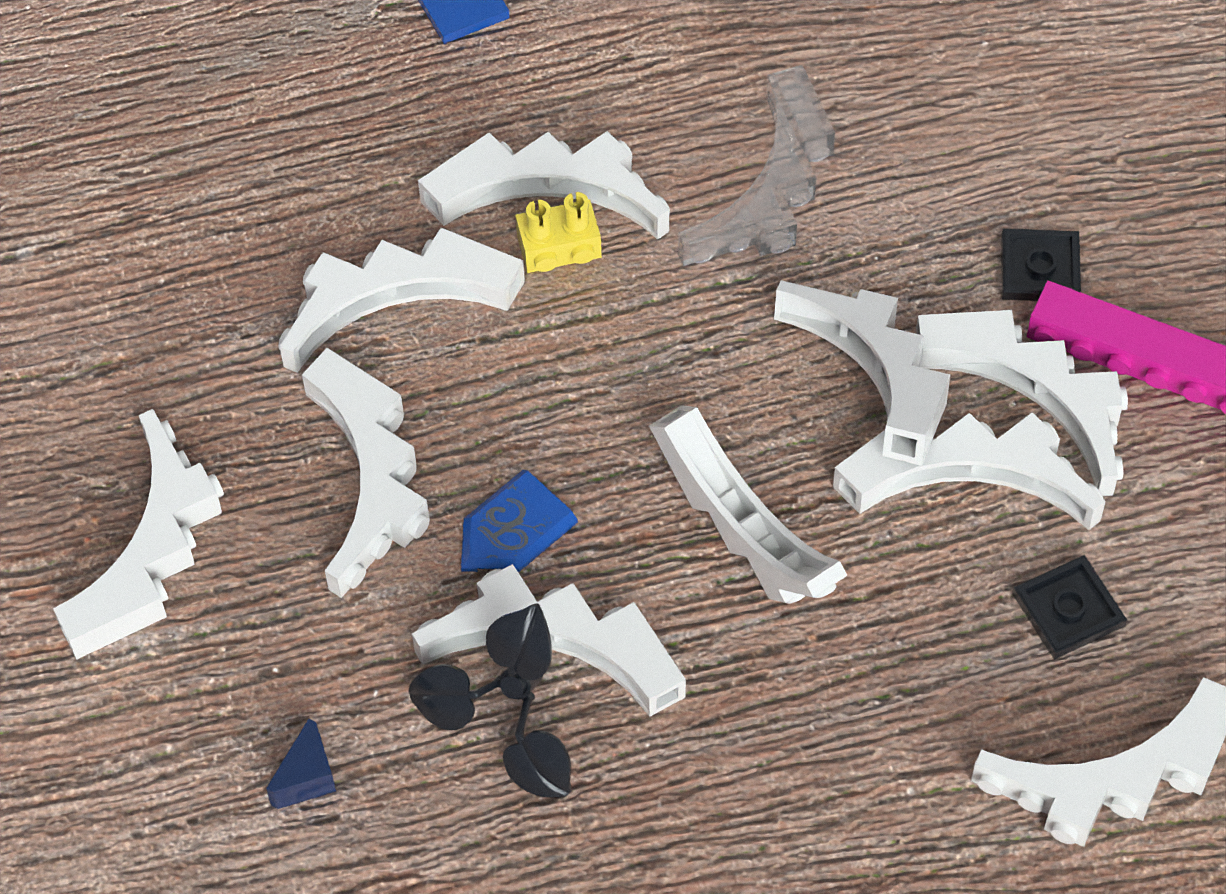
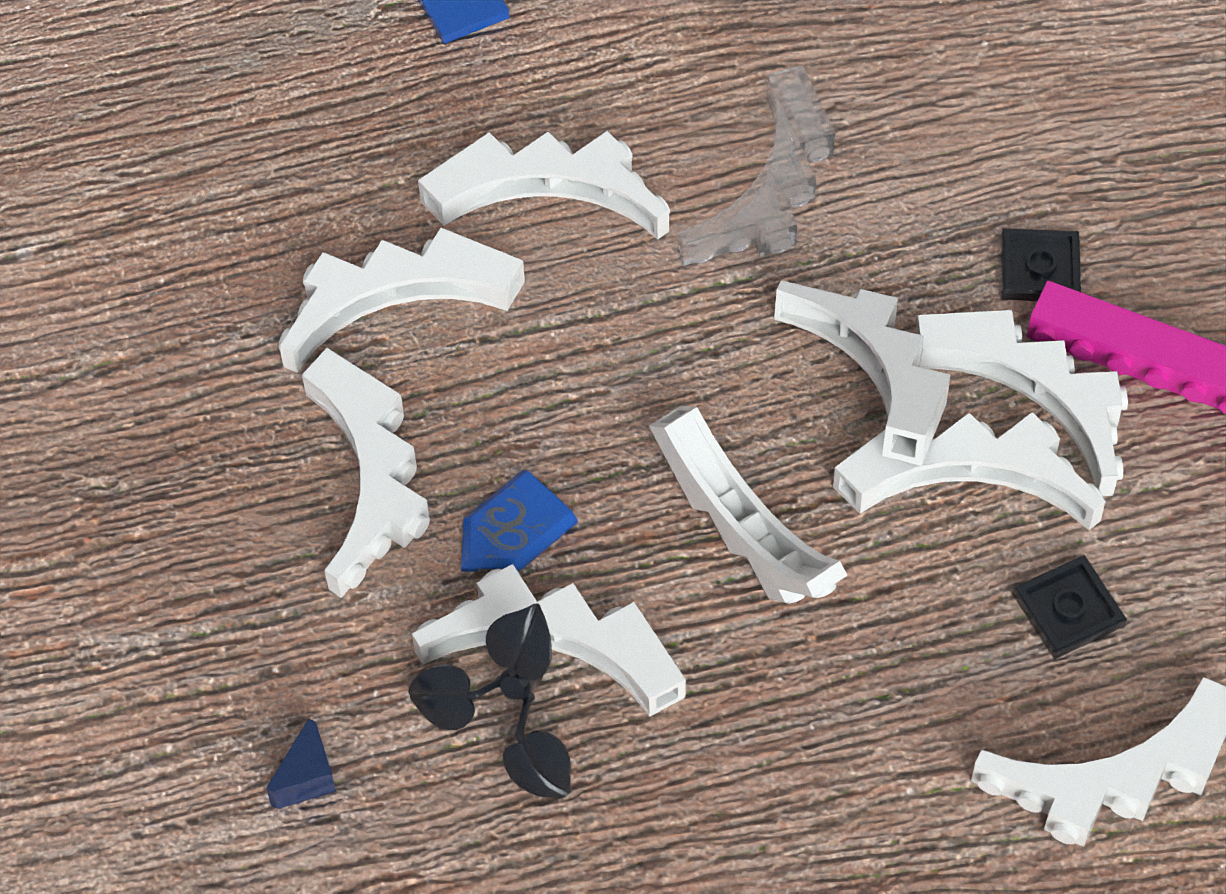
white arch [53,409,224,660] -> none
light yellow brick [515,192,602,273] -> none

